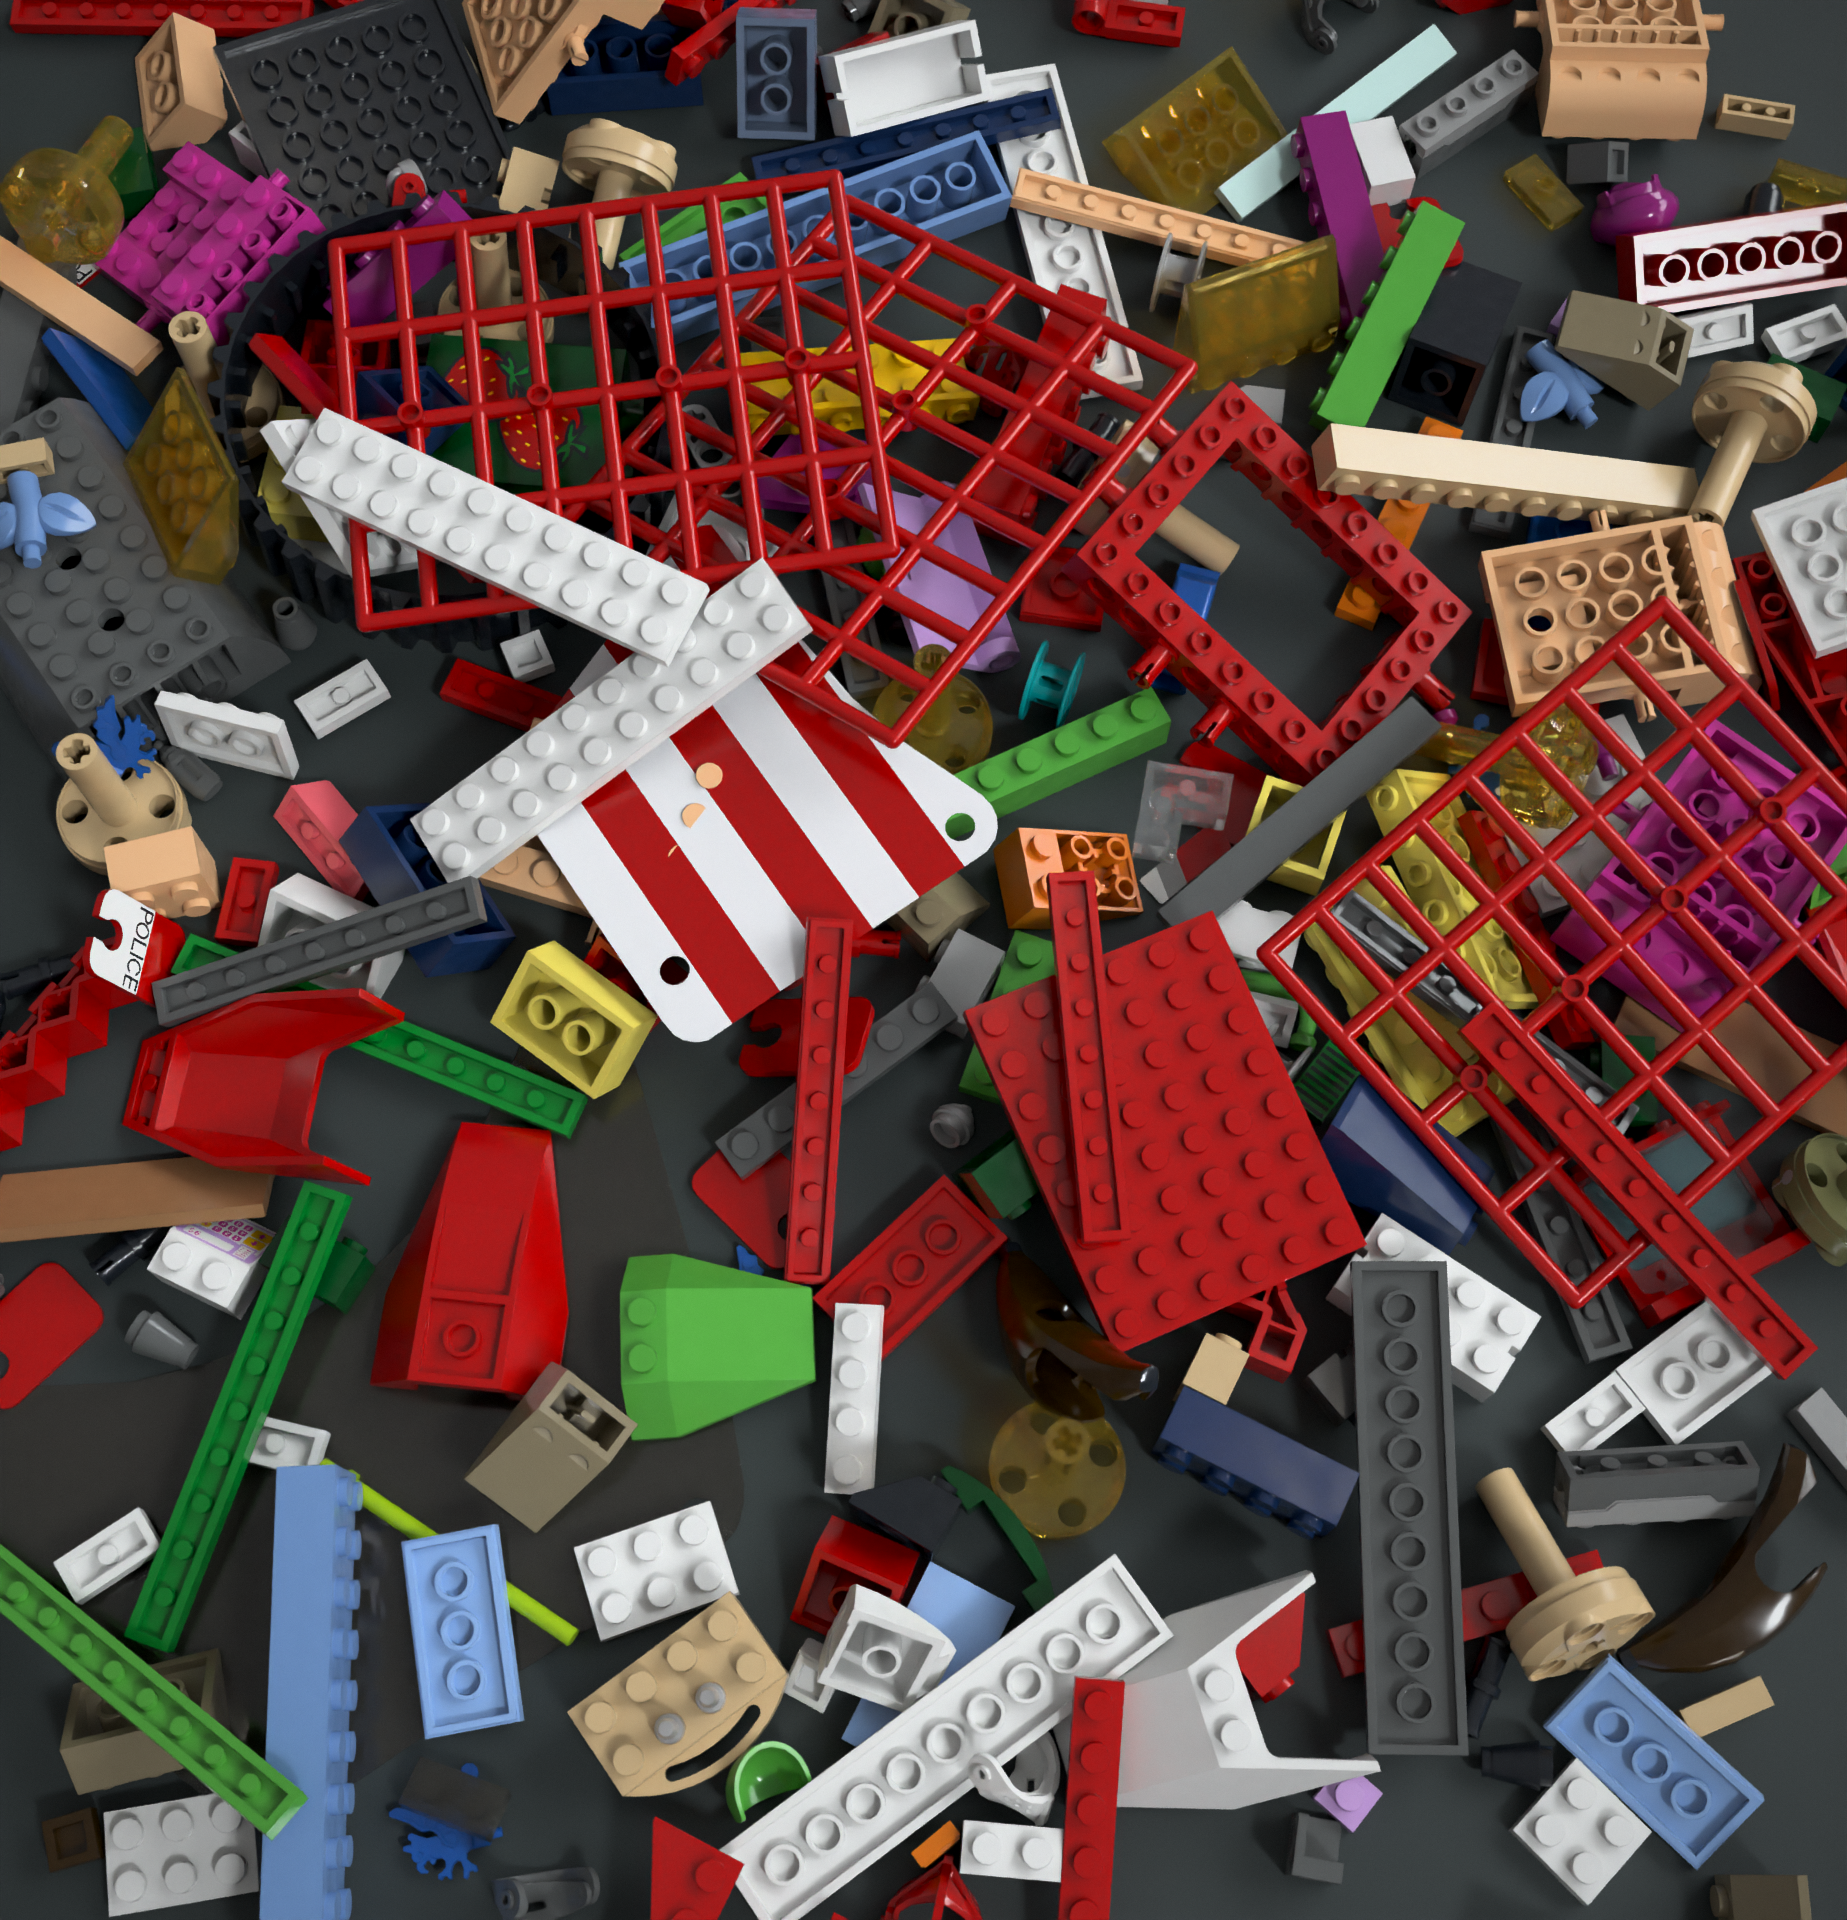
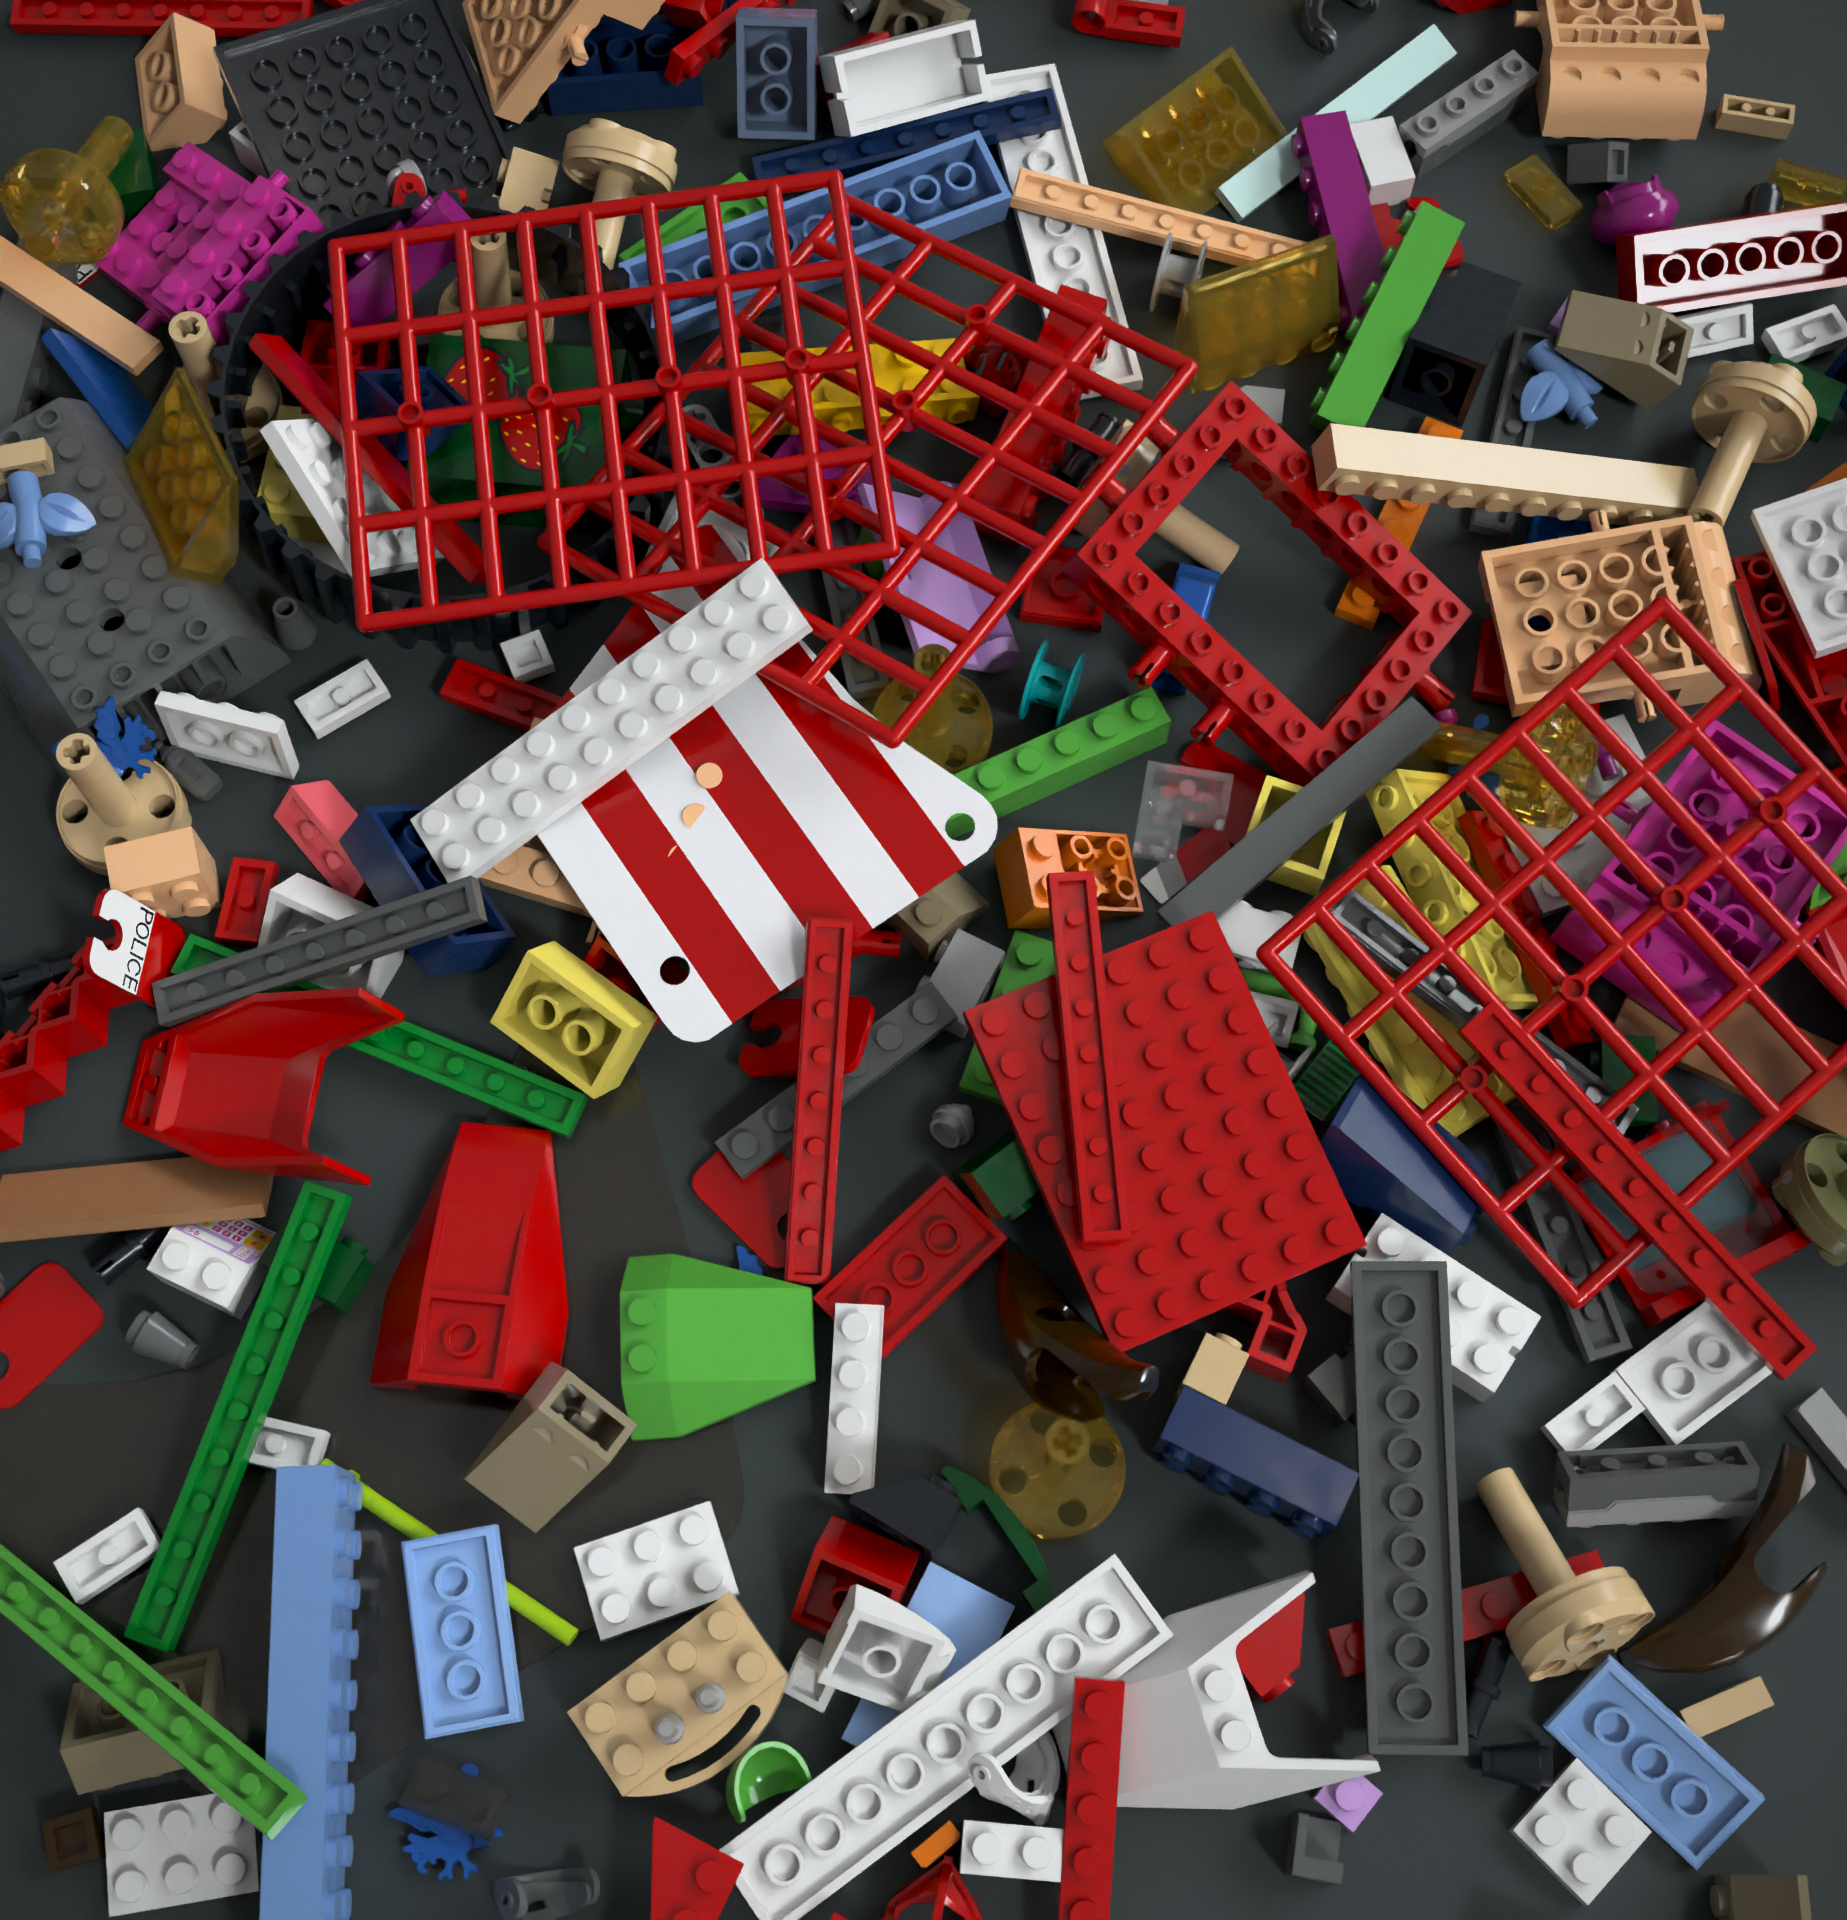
white plate [282,408,710,667] -> none

